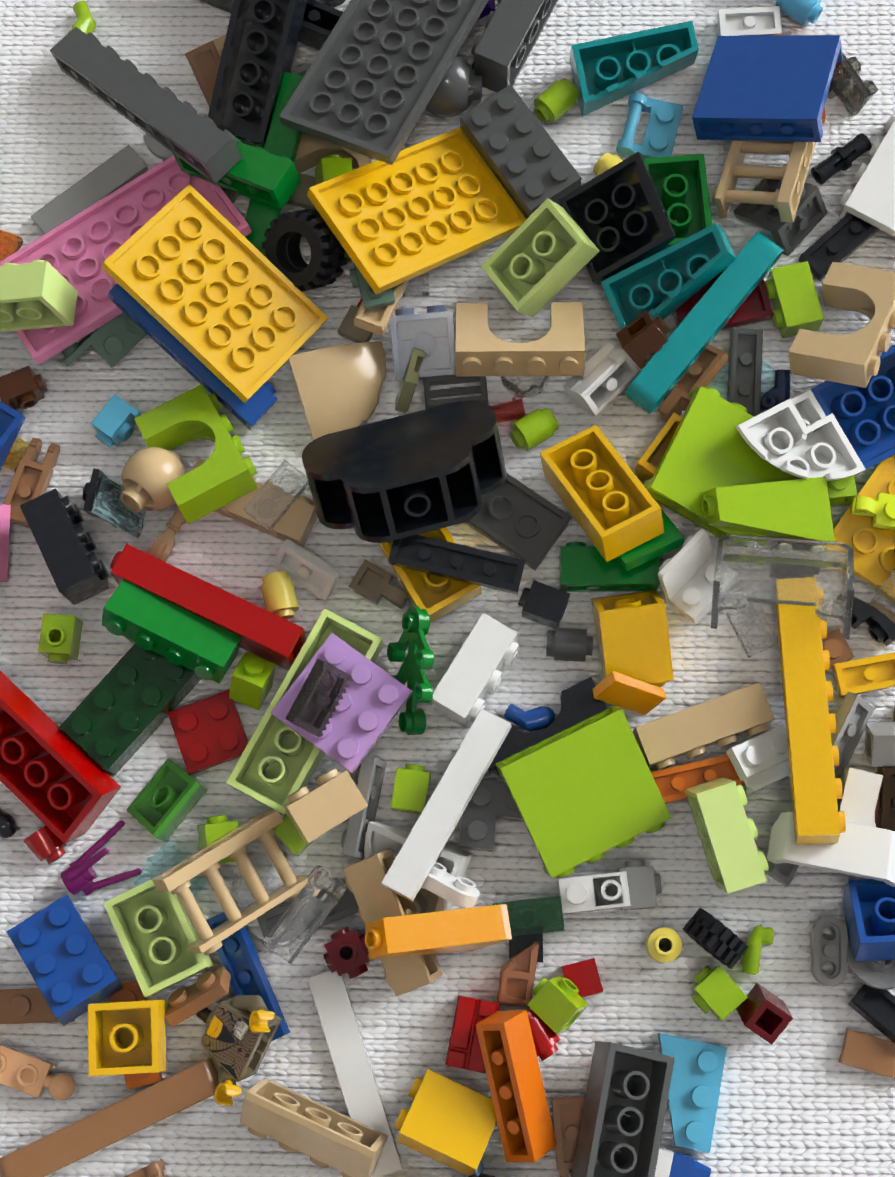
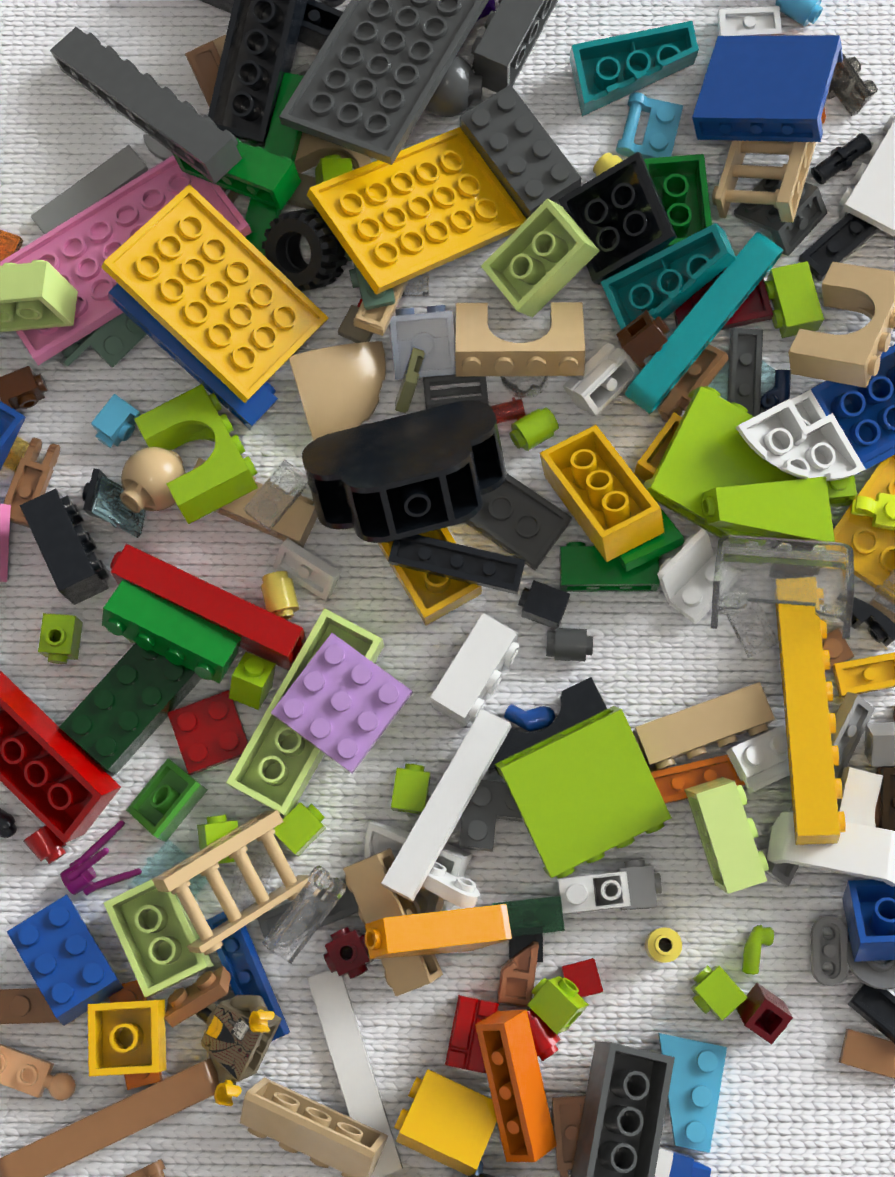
lime arm [68,1,96,34] -> none
tan piece [148,507,185,562] -> none
tan brick [283,768,368,843] -> none
clear smoke brick [285,659,353,737] -> none
light grey plate [341,756,387,860] -> none
dark tan plate [349,559,409,609] -> none
green plant [387,606,434,735] -> none
lime brick [534,78,579,124] -> none
yellow slope [591,590,674,687] -> none
light orange tile [592,671,666,715] -> none
black tyre [683,908,749,969] -> none

